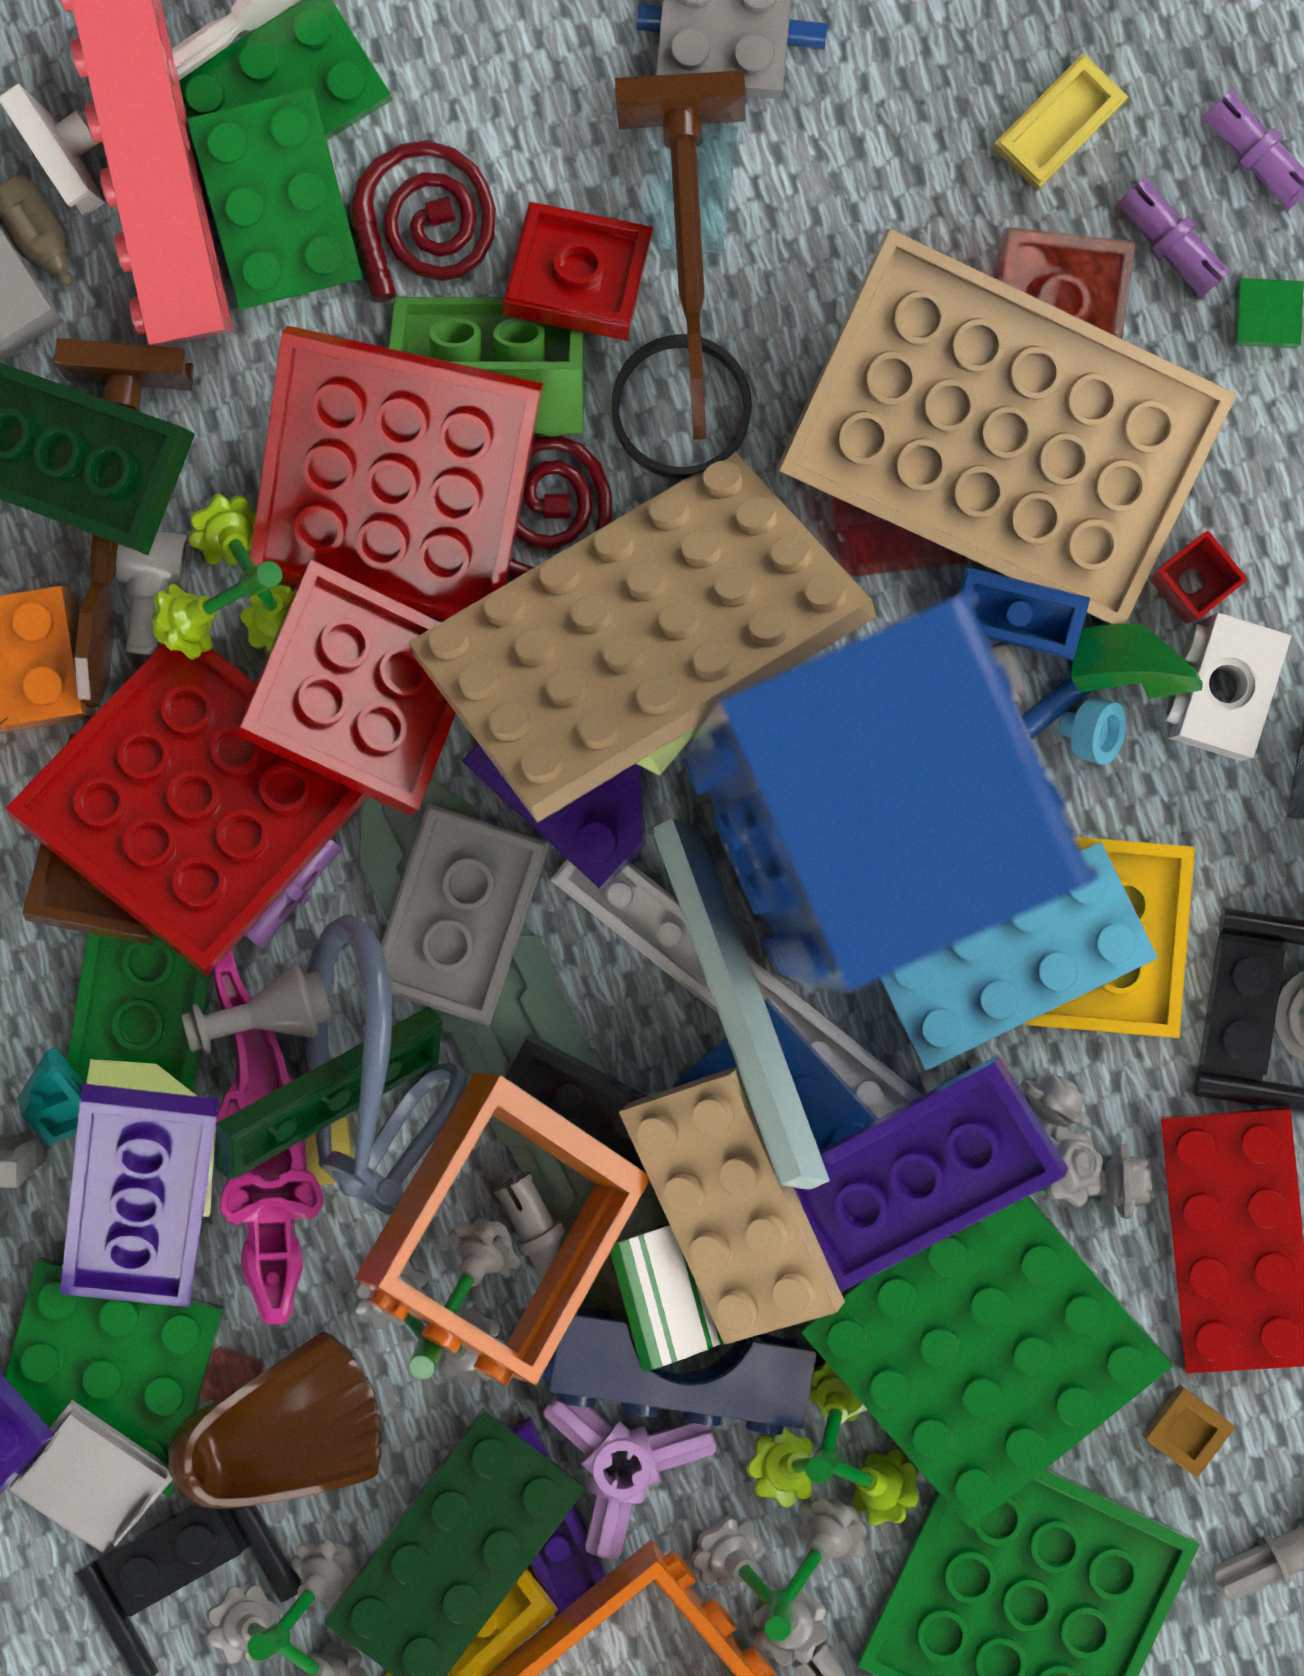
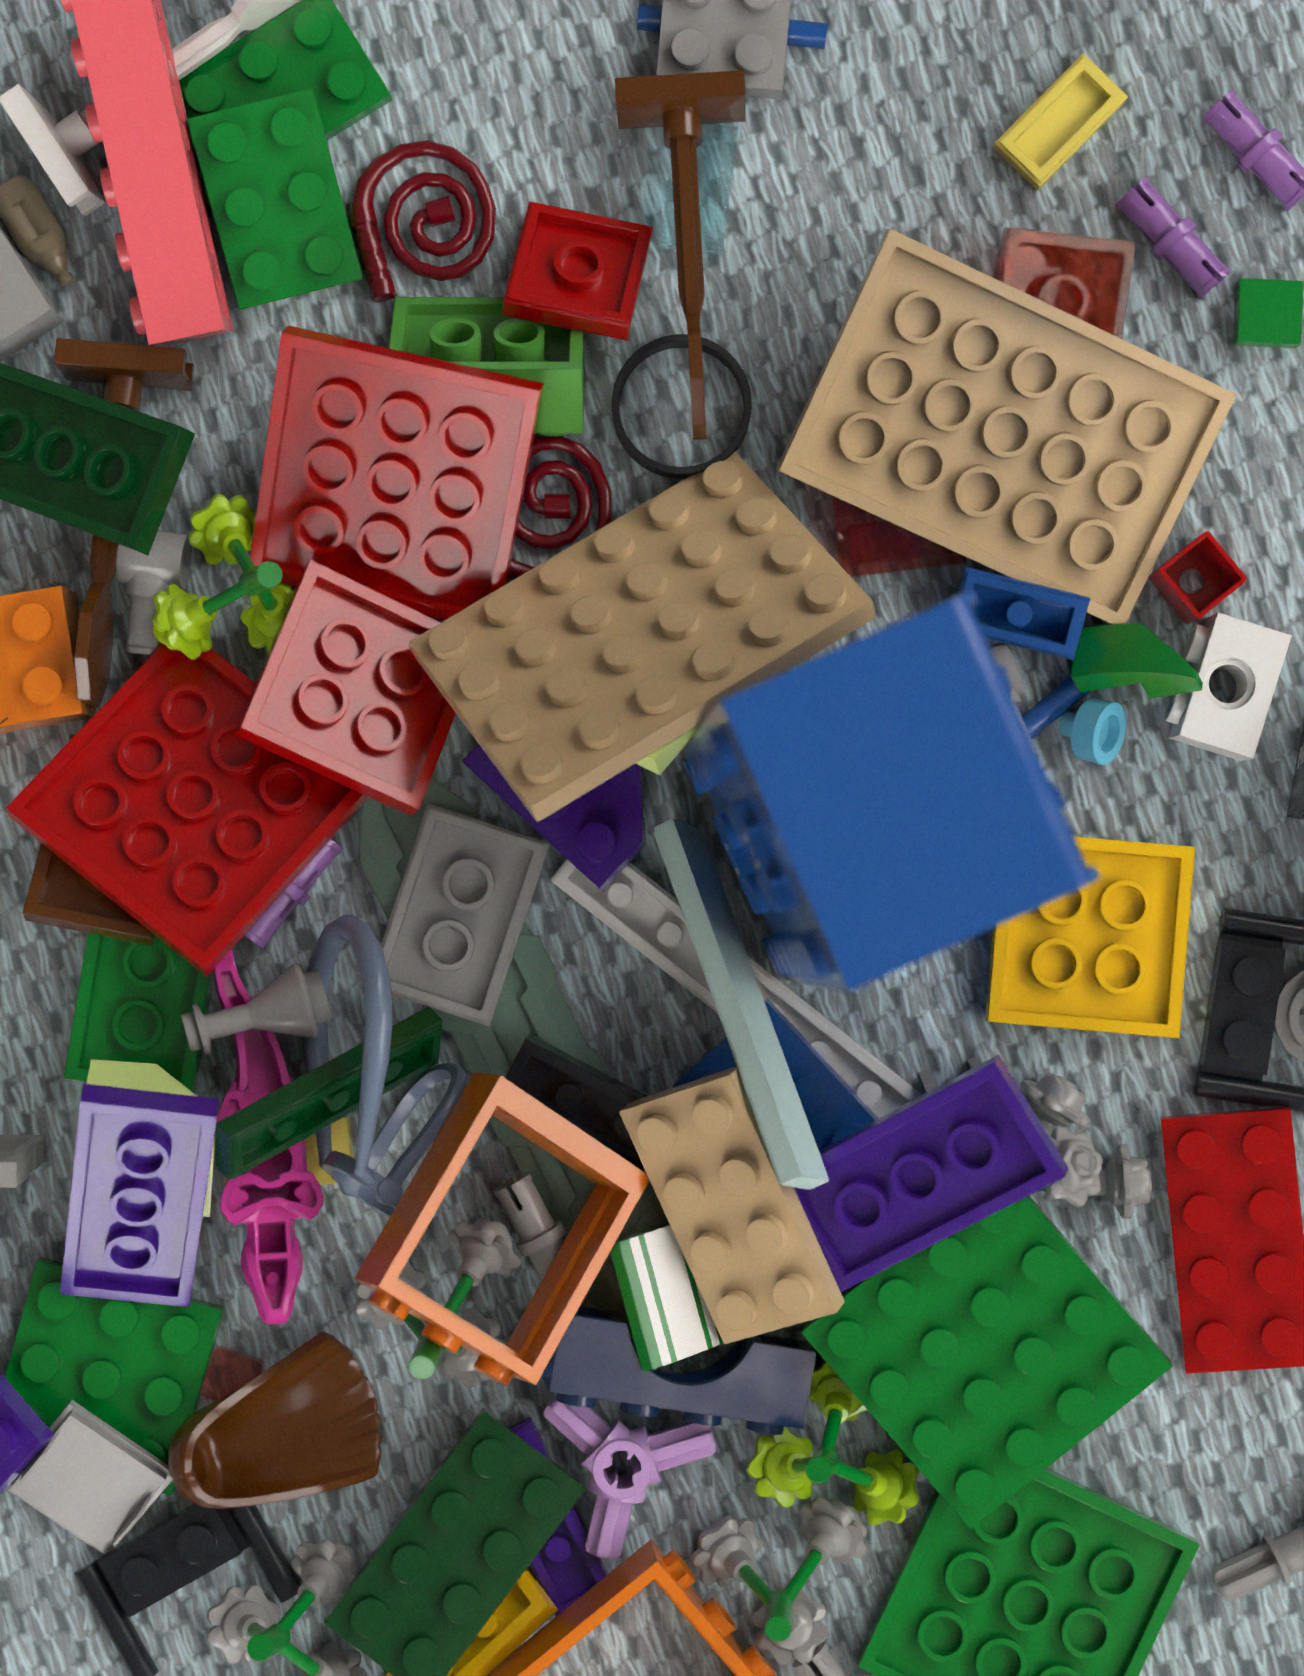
teal tile [17,1047,85,1145] -> none
medium azure plate [879,842,1158,1071] -> none
pearl gold plate [1141,1384,1236,1478] -> none

